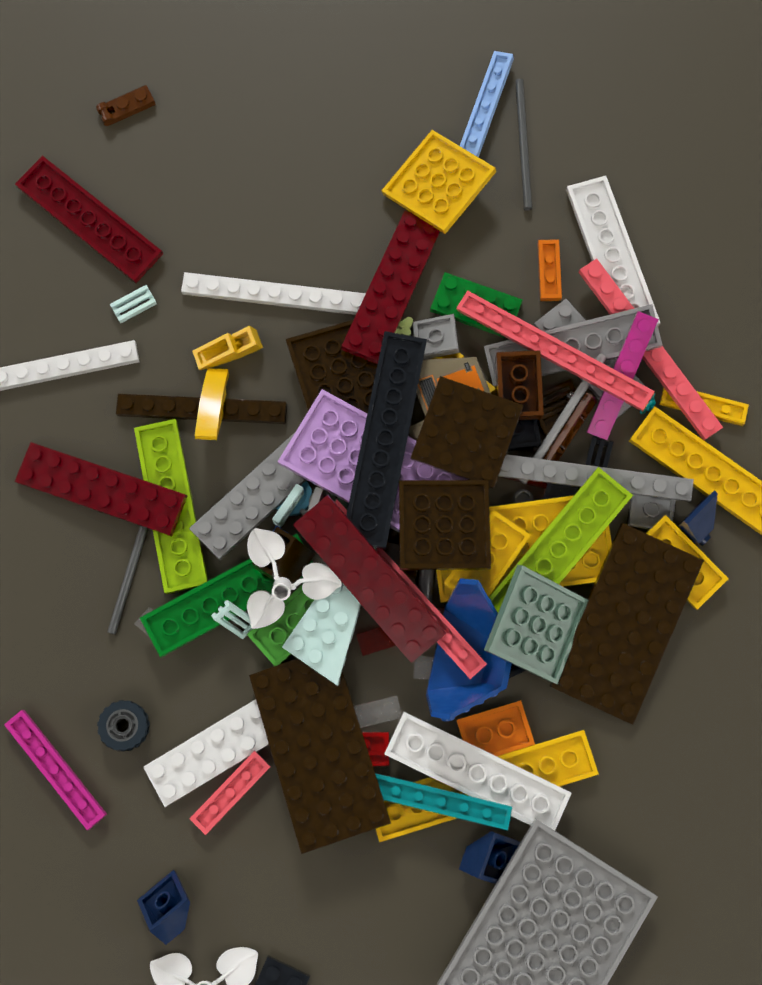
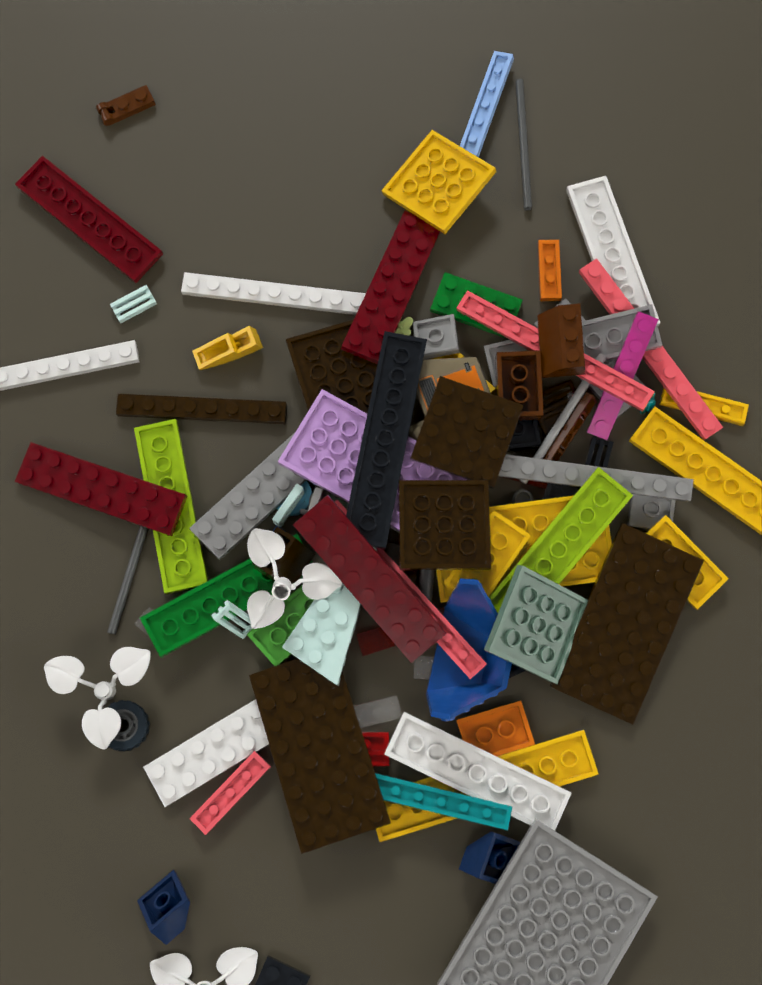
dark pink plate [4,710,107,830] -> none
yellow slope [195,368,229,440] -> none
dark blue slope [677,490,718,546] -> none
none -> white plant [44,647,151,749]
none -> reddish brown slope [537,303,585,378]

